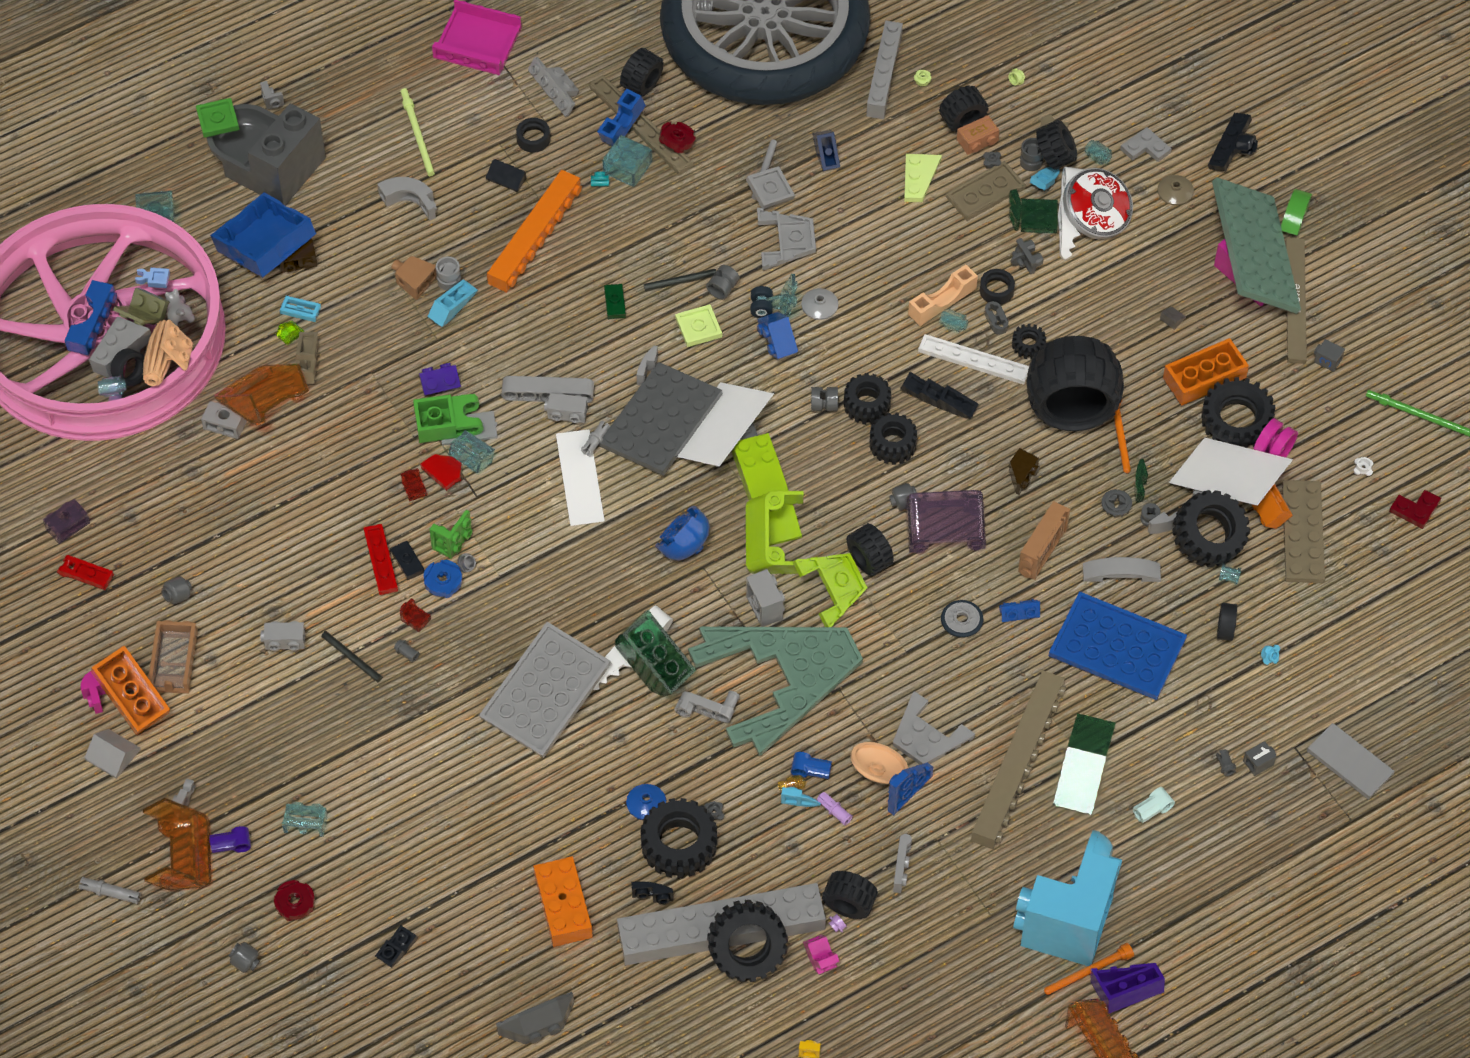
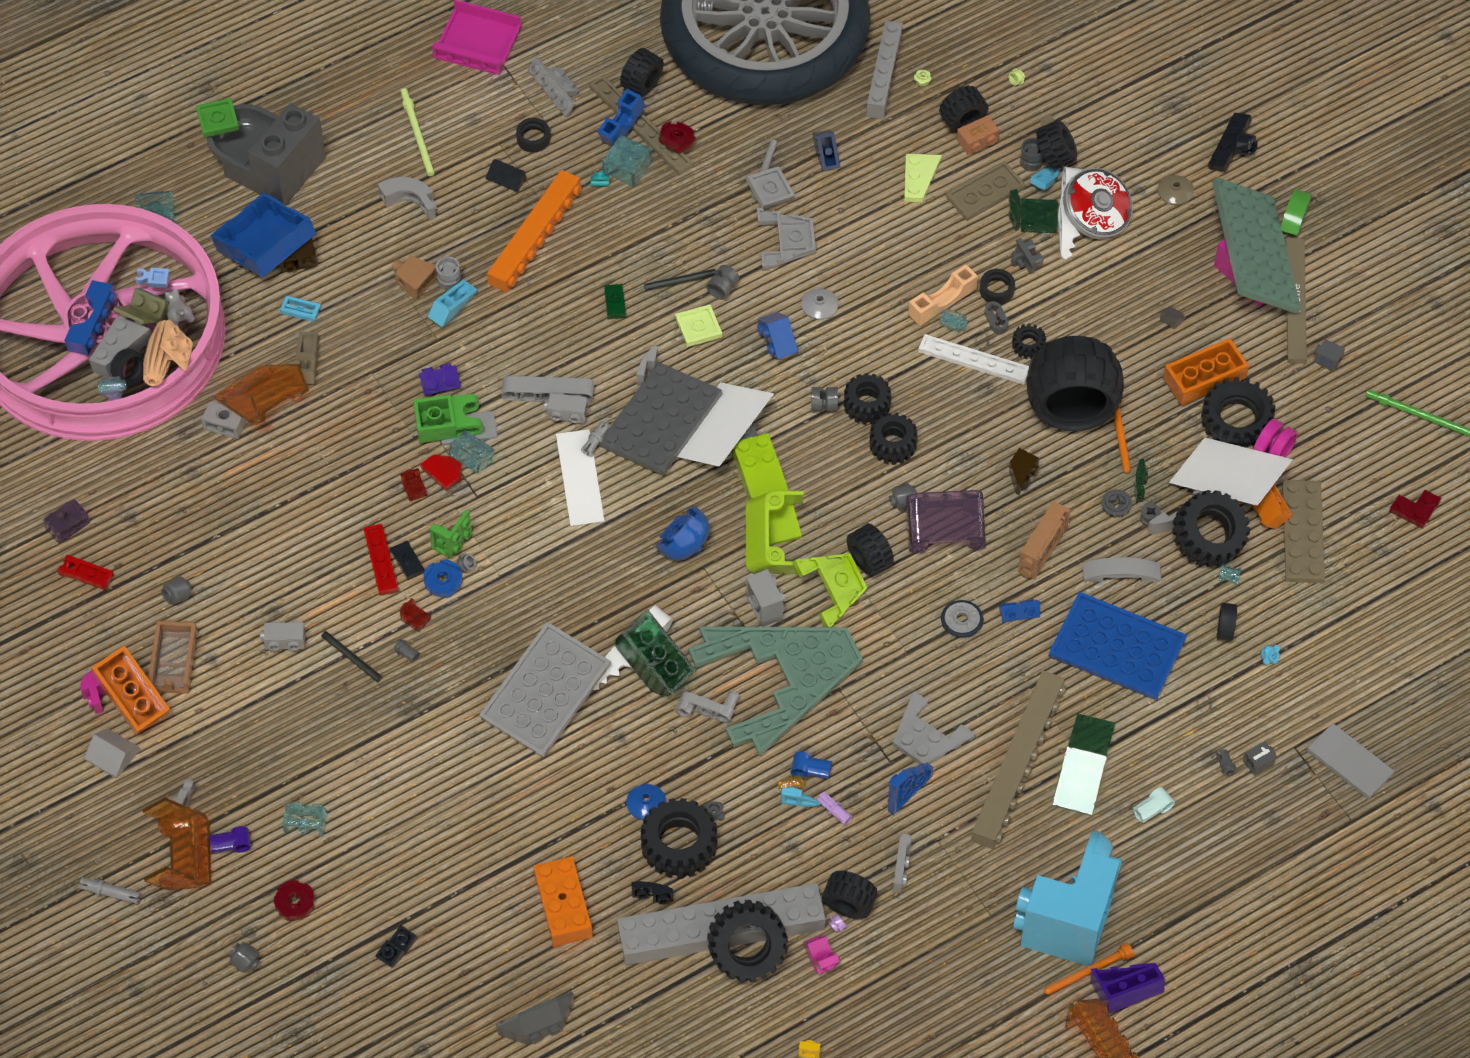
light grey bracket [260,81,284,110] -> none
clear neon green slope [276,320,305,345] -> none
plate [750,273,798,318] -> none
light nougat dish [850,742,908,784] -> none
black slope [900,372,979,419] -> none
dark grey plate [983,152,1001,168] -> none
clear light blue brick [1085,140,1112,165] -> none
light grey plate [1120,127,1172,162] -> none
white plate [1354,457,1373,476] -> none

